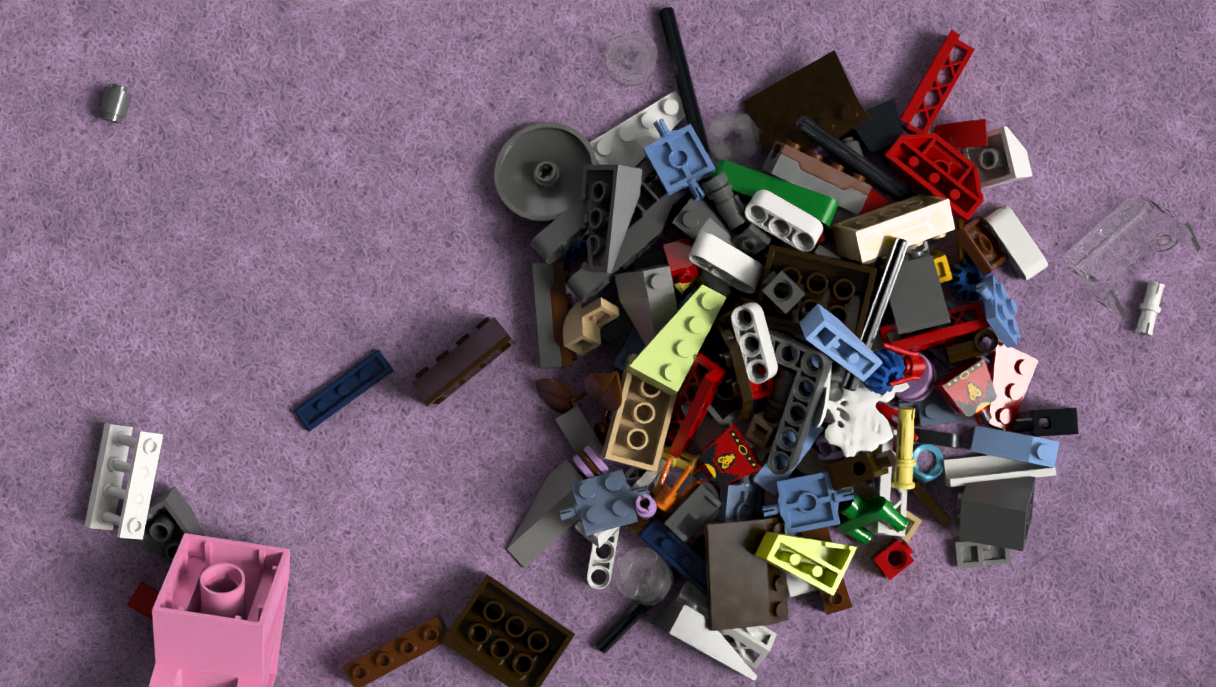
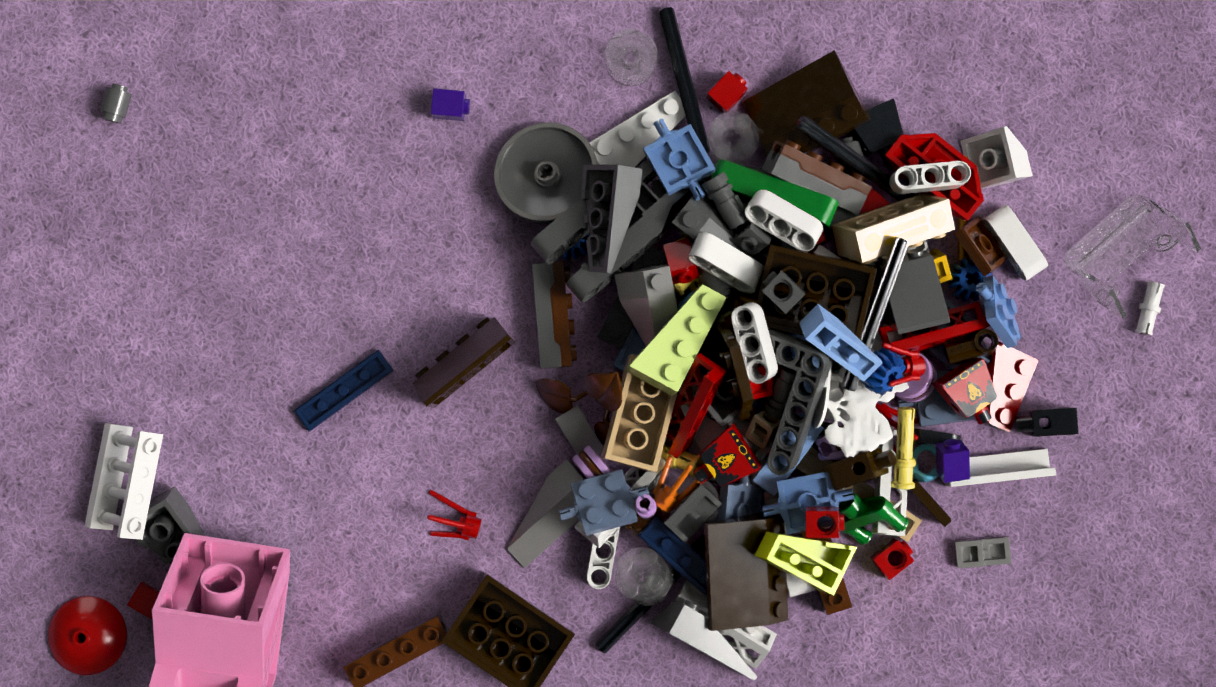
tan brick [563,297,619,356] -> none
red fence [899,30,975,134] -> none
red slope [935,119,988,151] -> none
dark grey slope [956,476,1036,551] -> none
light blue slope [970,426,1059,468] -> none
none -> red dish [48,596,127,675]
none -> red plant [427,490,482,541]
none -> dark purple brick [431,88,470,121]
none -> red brick [706,71,748,115]
none -> red brick [806,506,844,538]
none -> white beam [889,161,971,194]
none -> dark purple brick [935,439,970,483]

